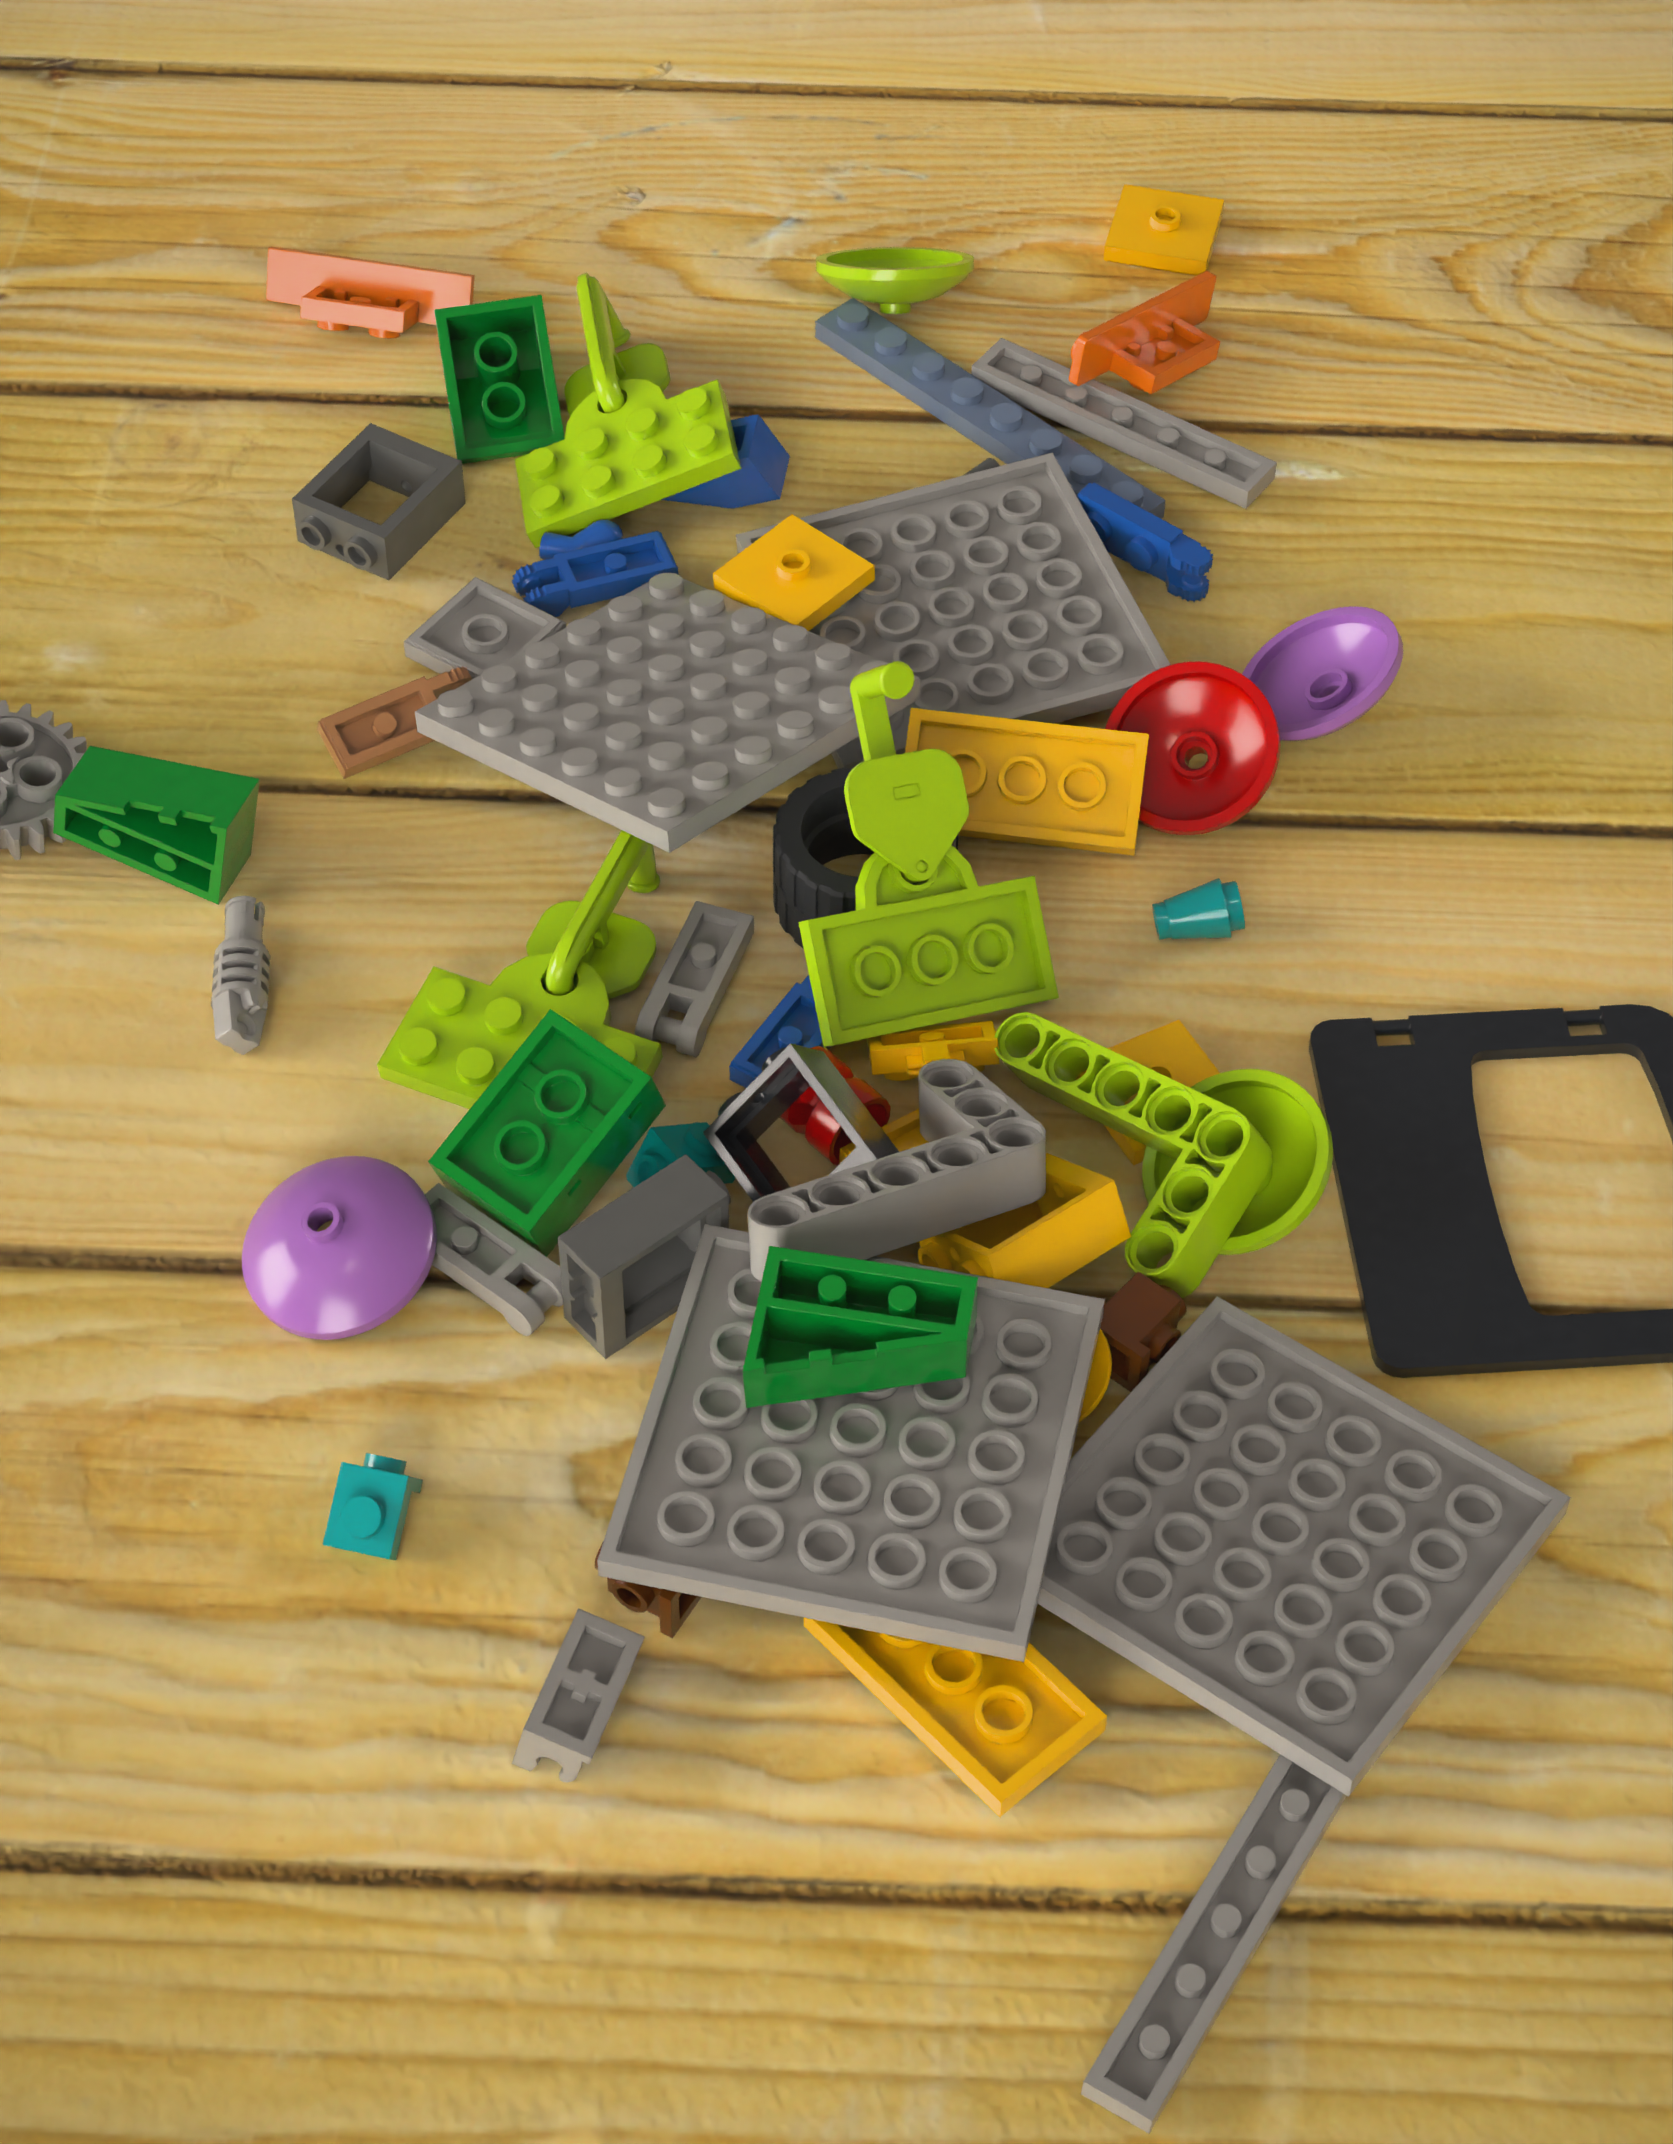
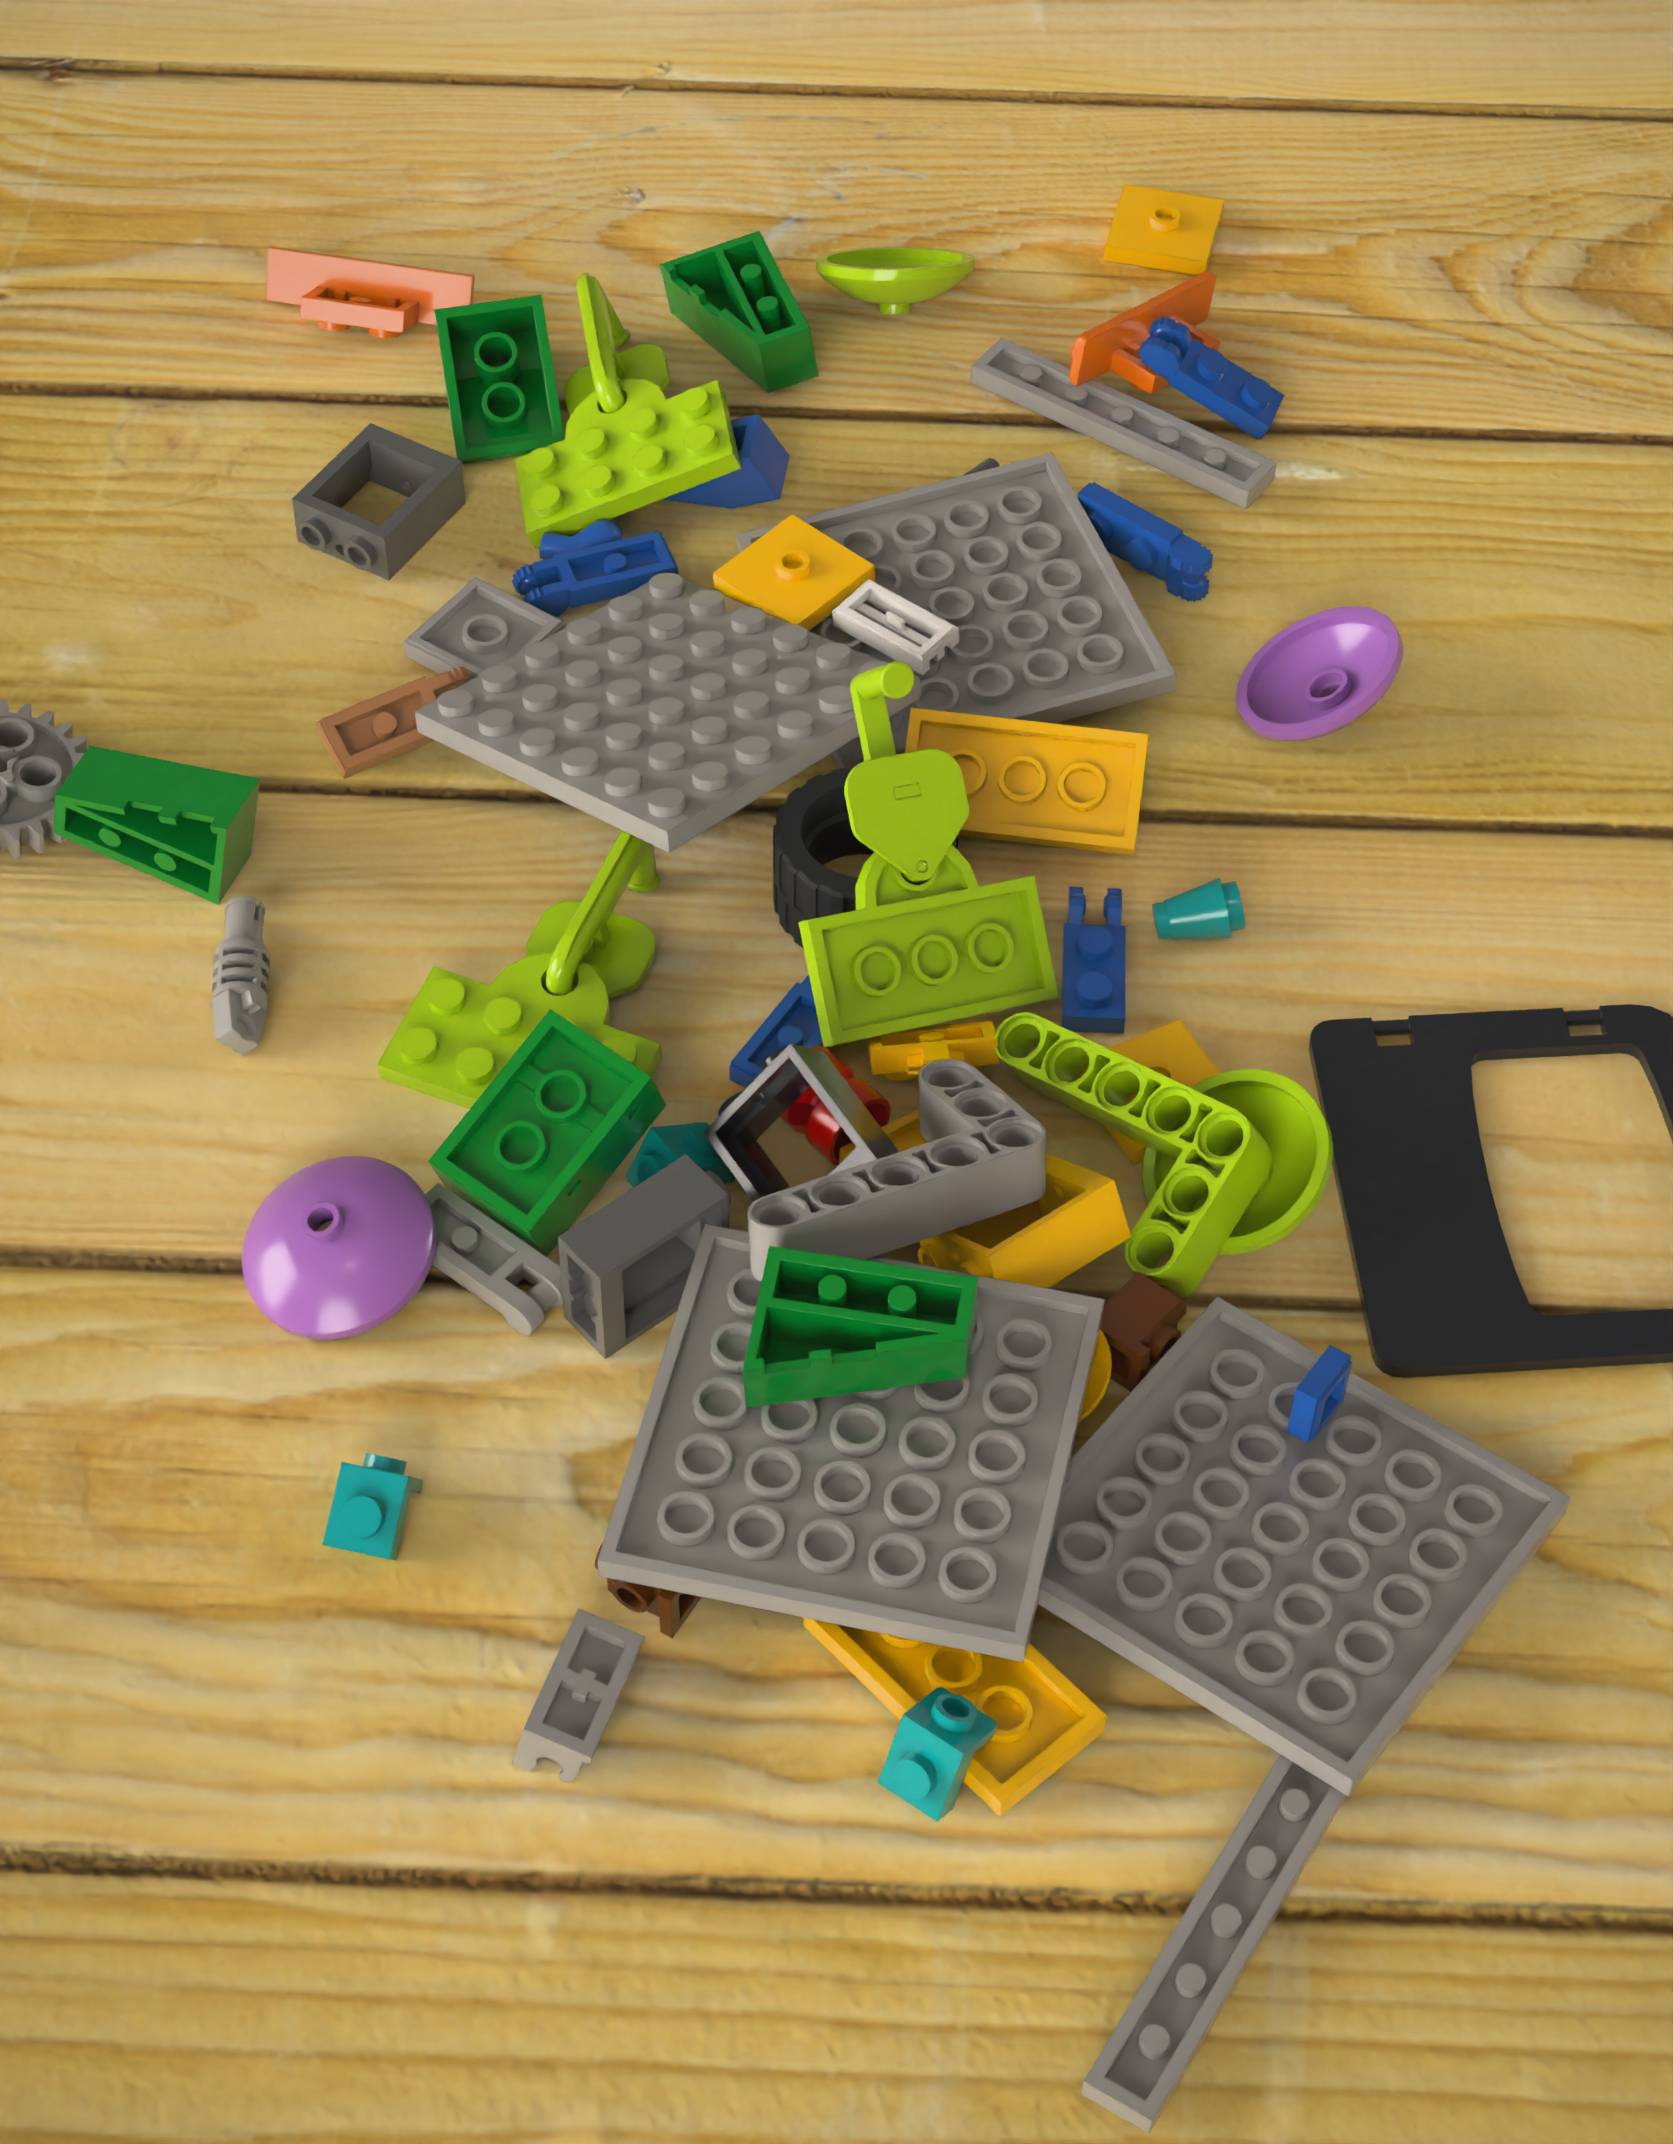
light grey plate [635,901,754,1057] -> none
sand blue plate [815,298,1166,519] -> none
red dish [1105,661,1281,835] -> none
none -> green wedge [660,231,819,393]
none -> white tile [832,579,959,675]
none -> teal bracket [878,1687,997,1822]
none -> blue hinge [1061,886,1125,1033]
none -> blue hinge [1138,316,1284,439]
none -> blue tile [1287,1345,1352,1443]

